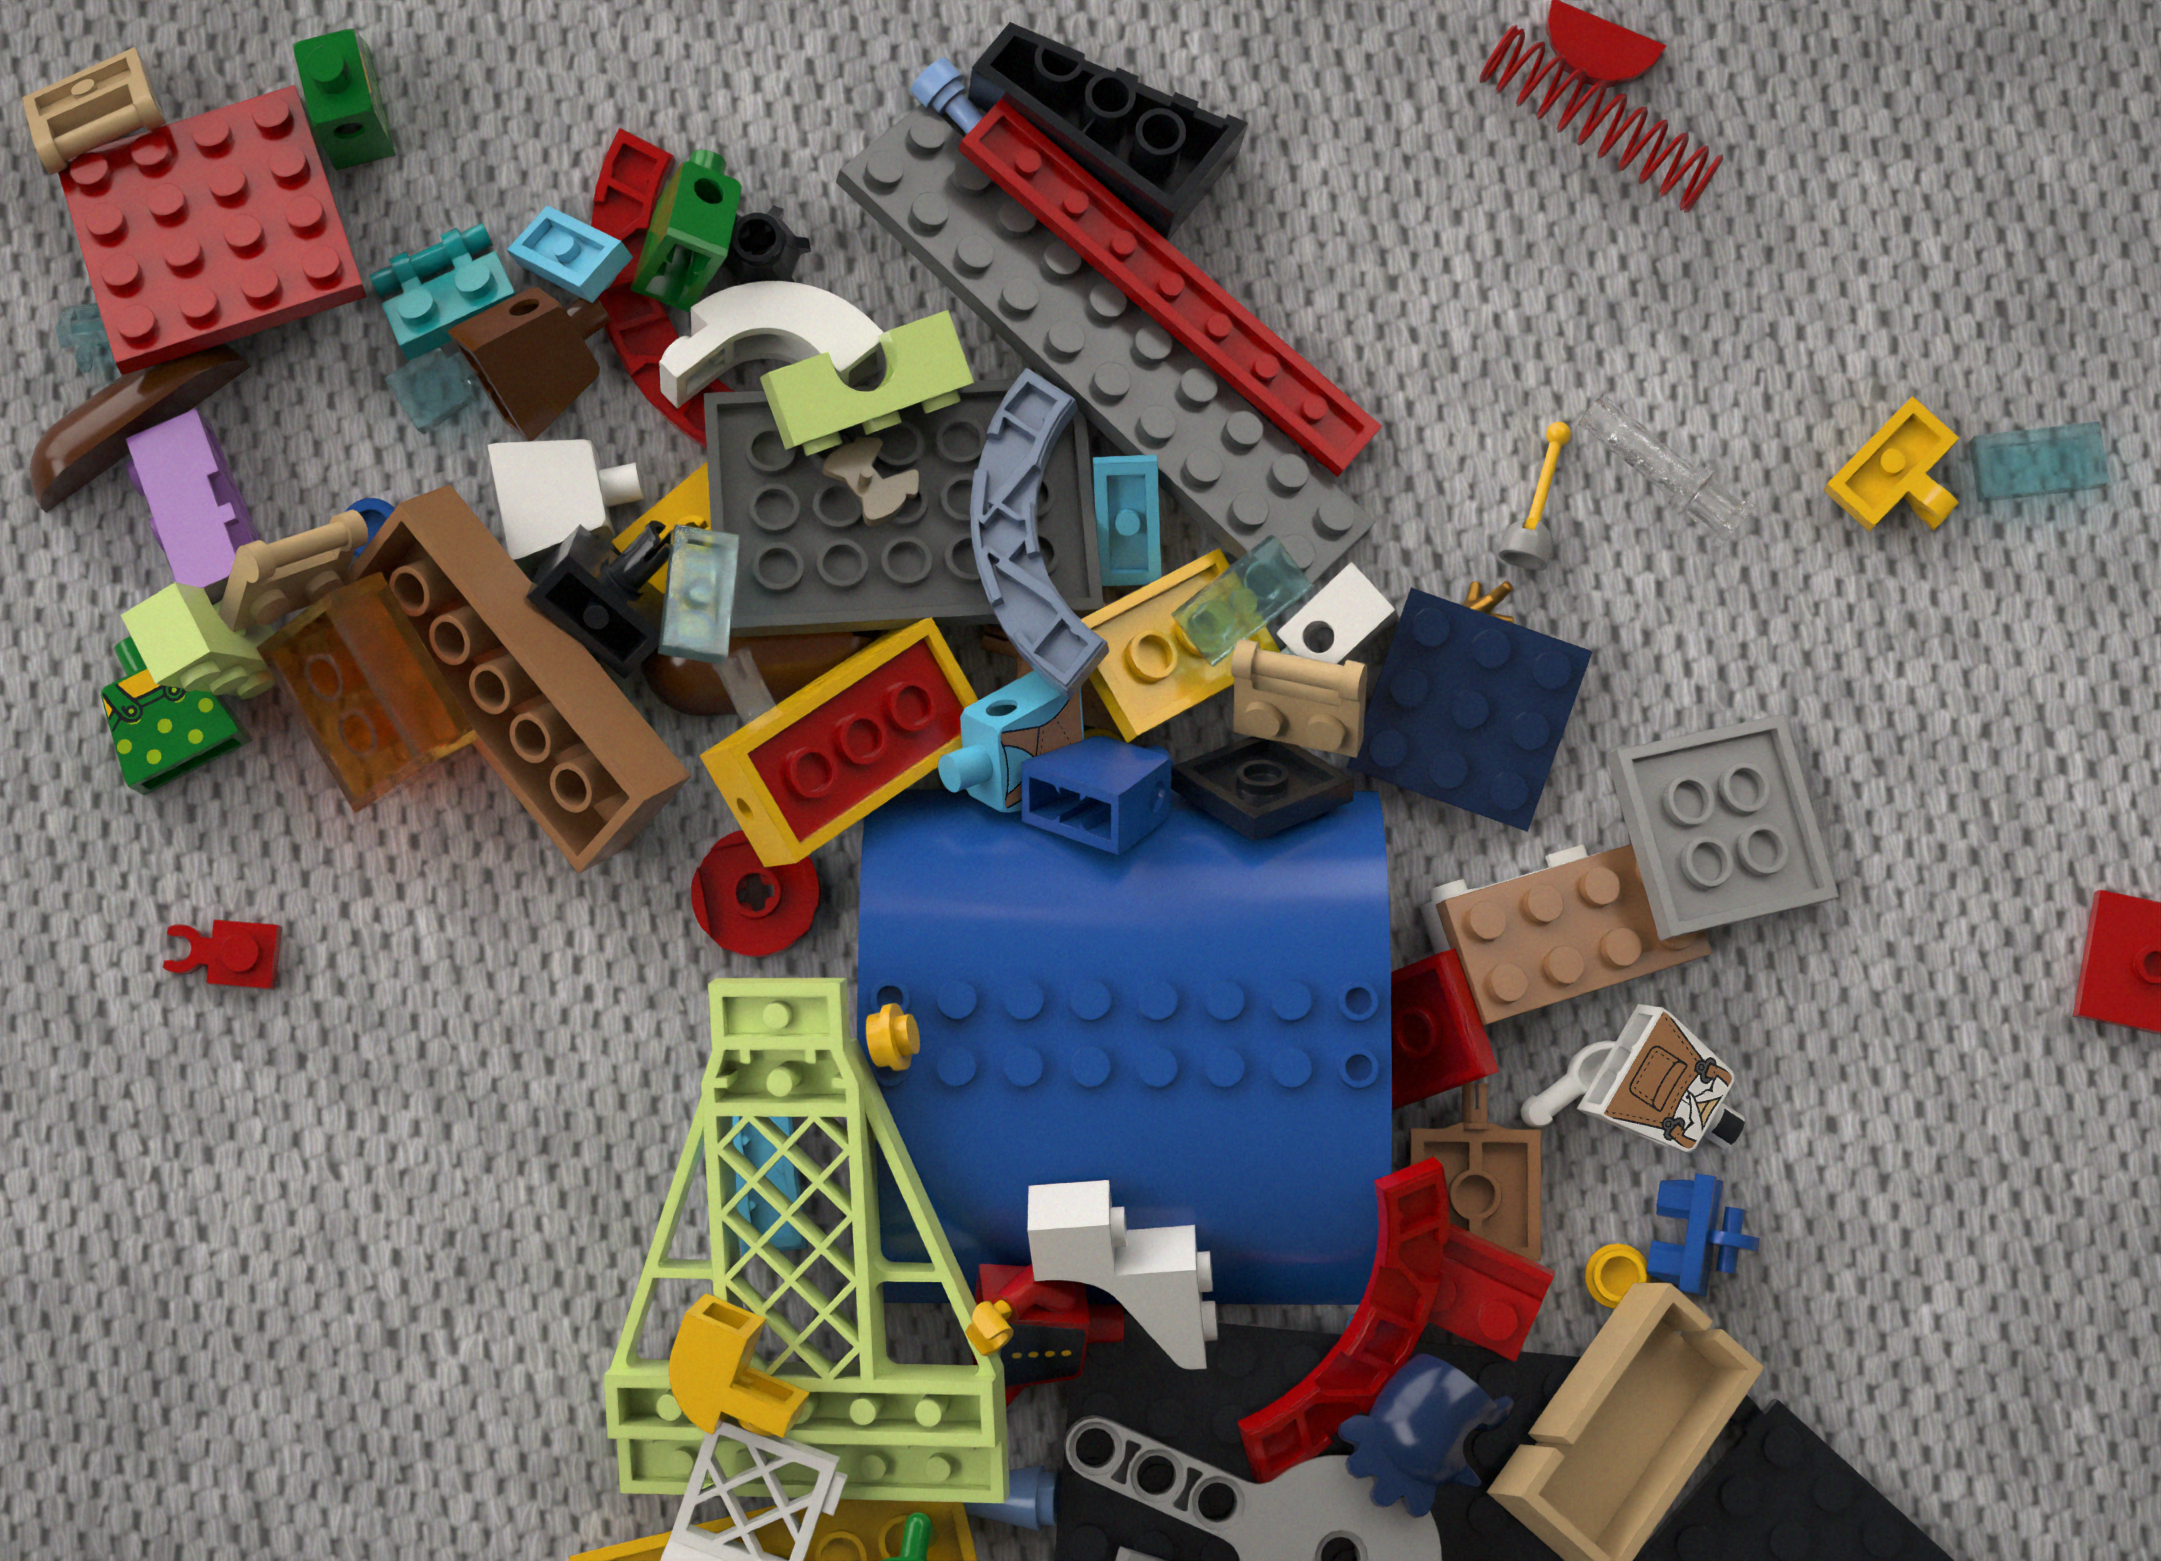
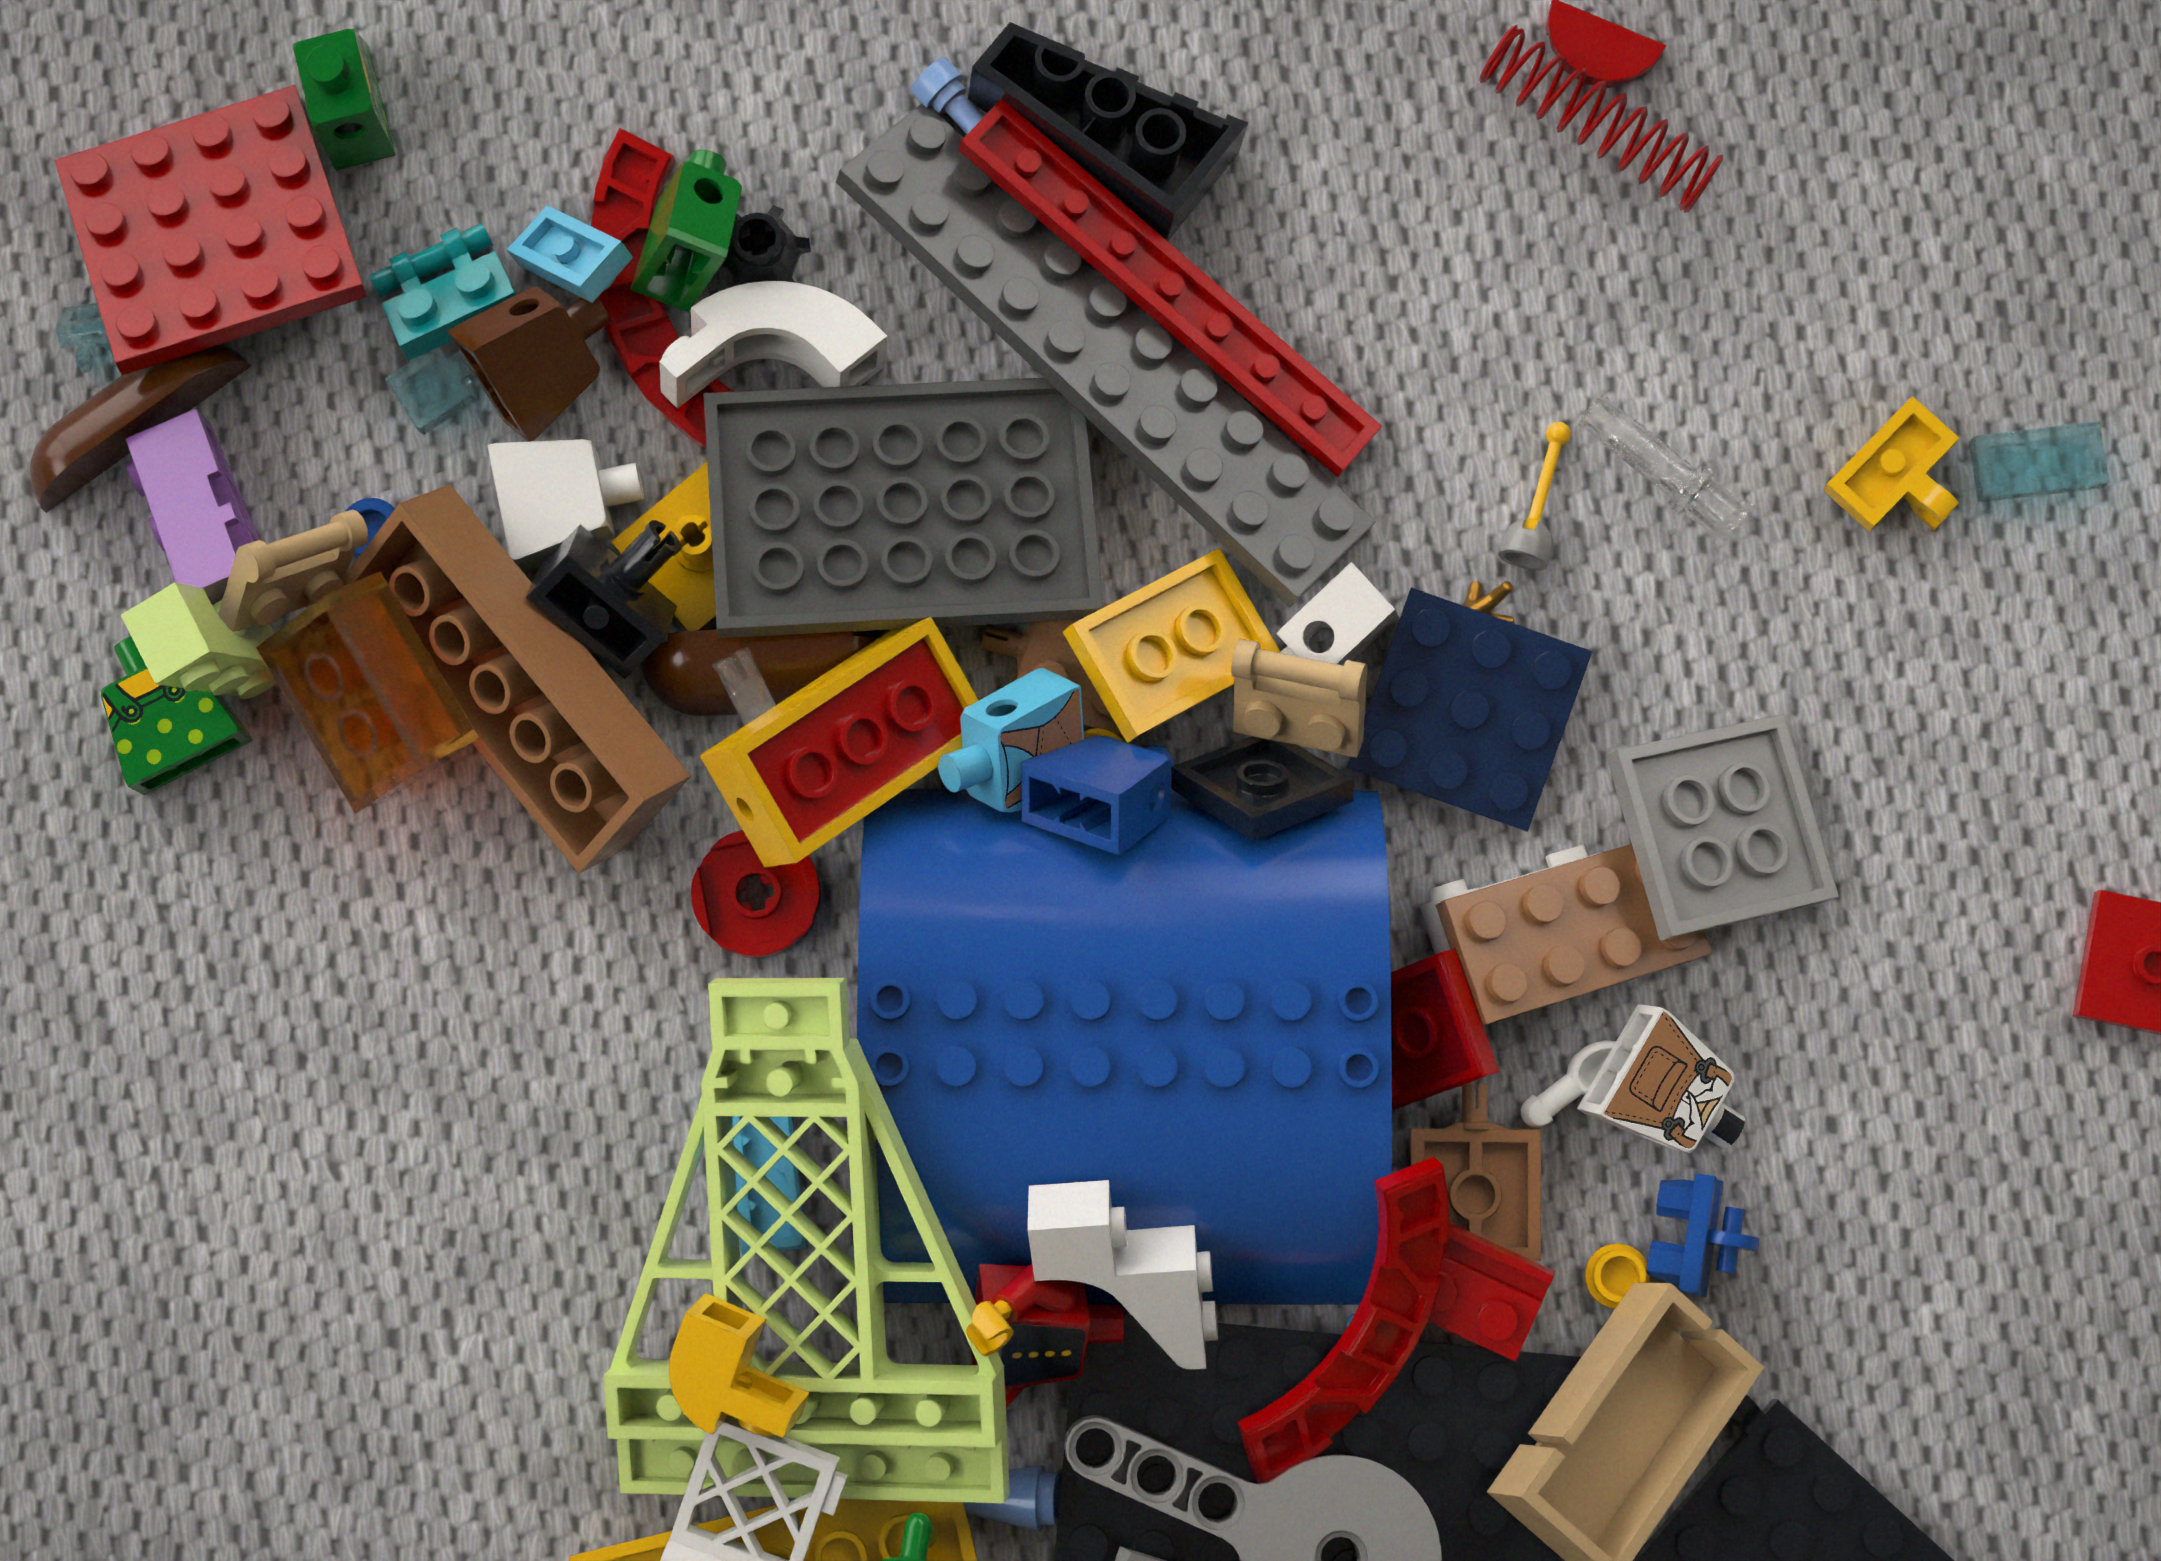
tan plate [22,47,166,175] -> none
red plate [163,919,282,990] -> none
clear light blue plate [658,524,740,664] -> none
yellowish green arch [760,310,974,456] -> none
dark tan piece [822,437,919,527] -> none
yellow plate [866,1003,920,1071] -> none
sand blue tile [970,367,1110,700] -> none
medium azure plate [1093,455,1161,586] -> none
clear light blue plate [1170,534,1314,667] -> none
dark blue piece [1338,1354,1515,1518] -> none

